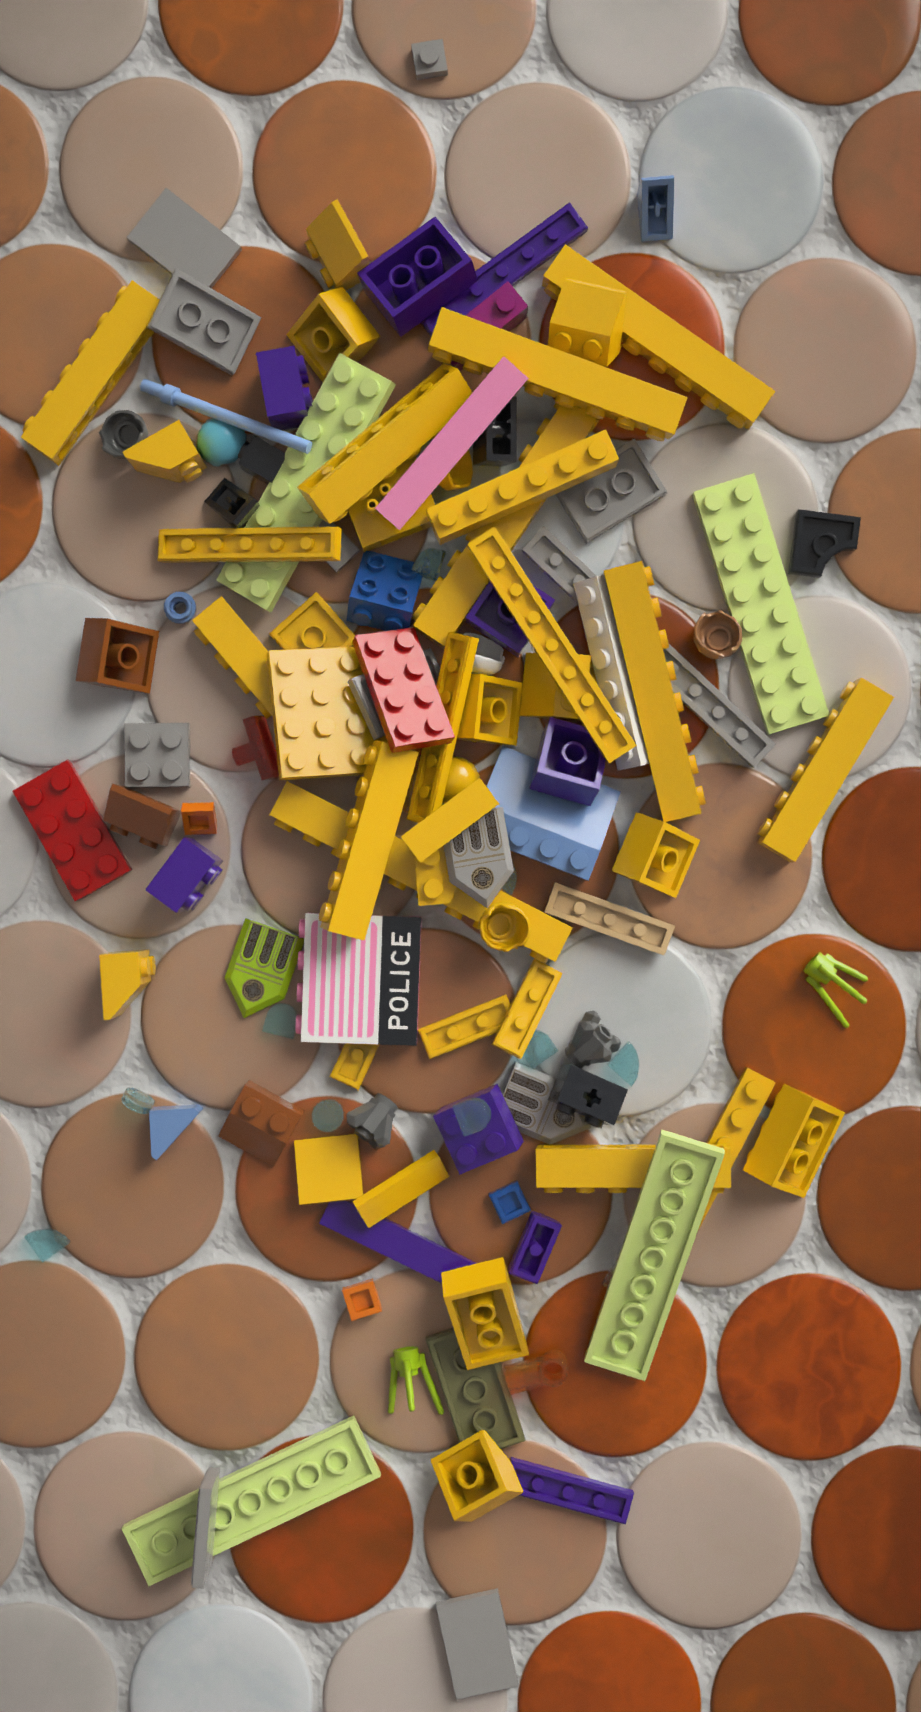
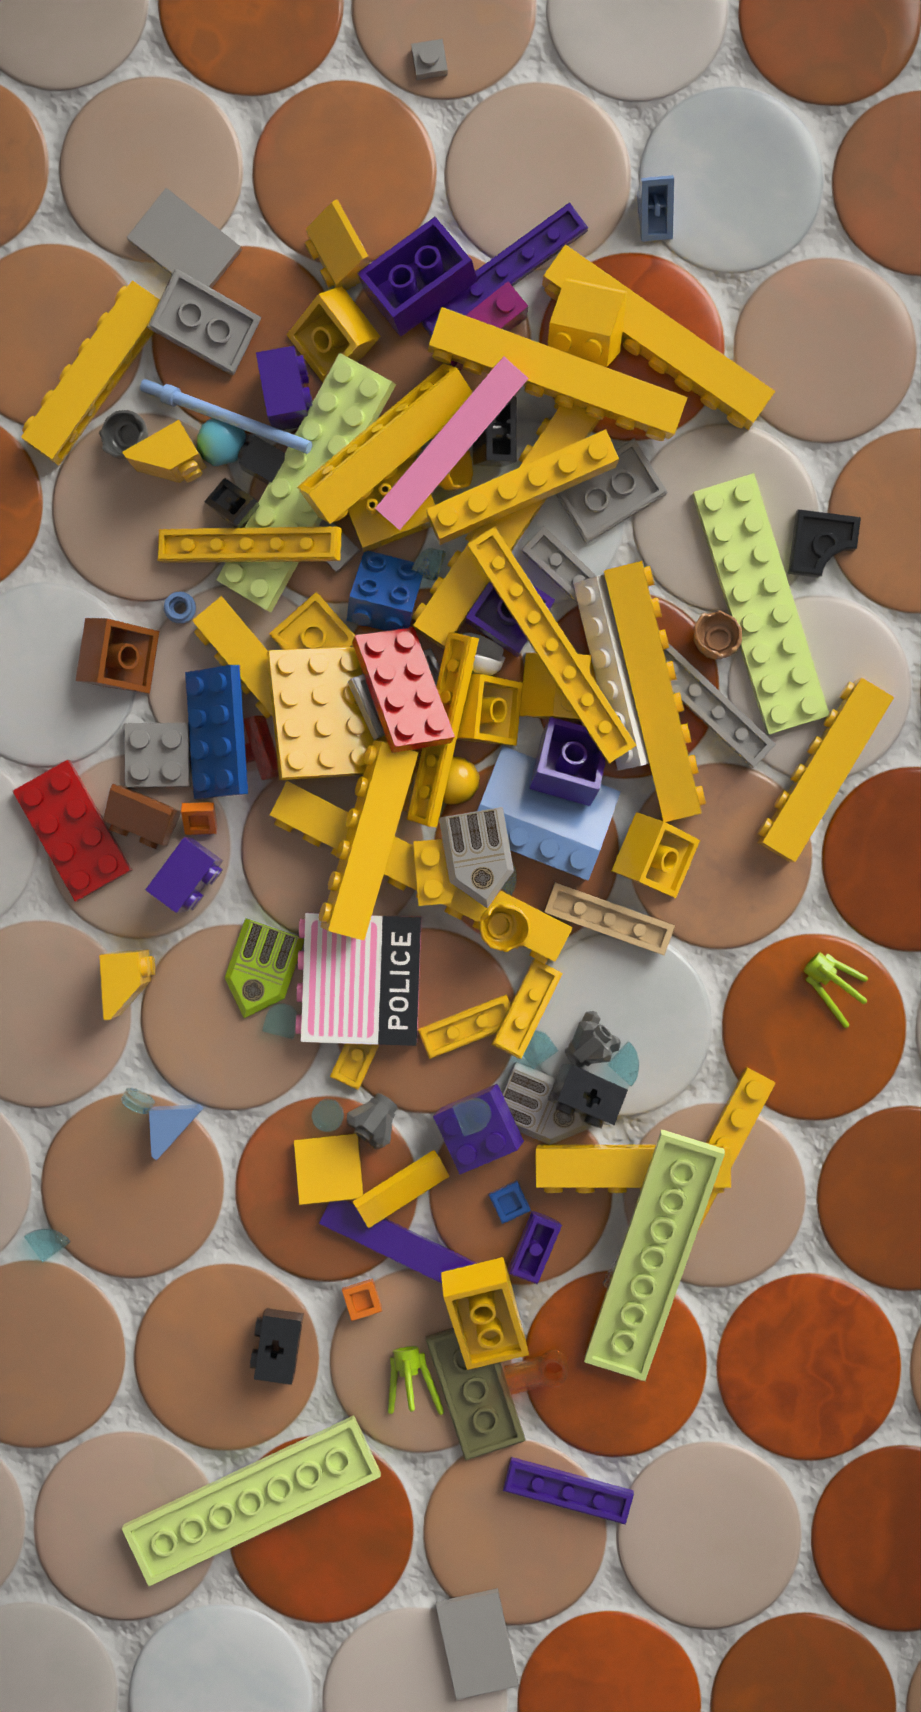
light grey tile [191,1467,220,1589] -> none
dark orange slope [218,1080,305,1167] -> none
yellow tile [401,778,499,863] -> none
yellow slope [430,1430,523,1522] -> none
yellow slope [743,1084,845,1198] -> none
none -> blue plate [185,665,248,799]
none -> black brick [250,1308,304,1385]

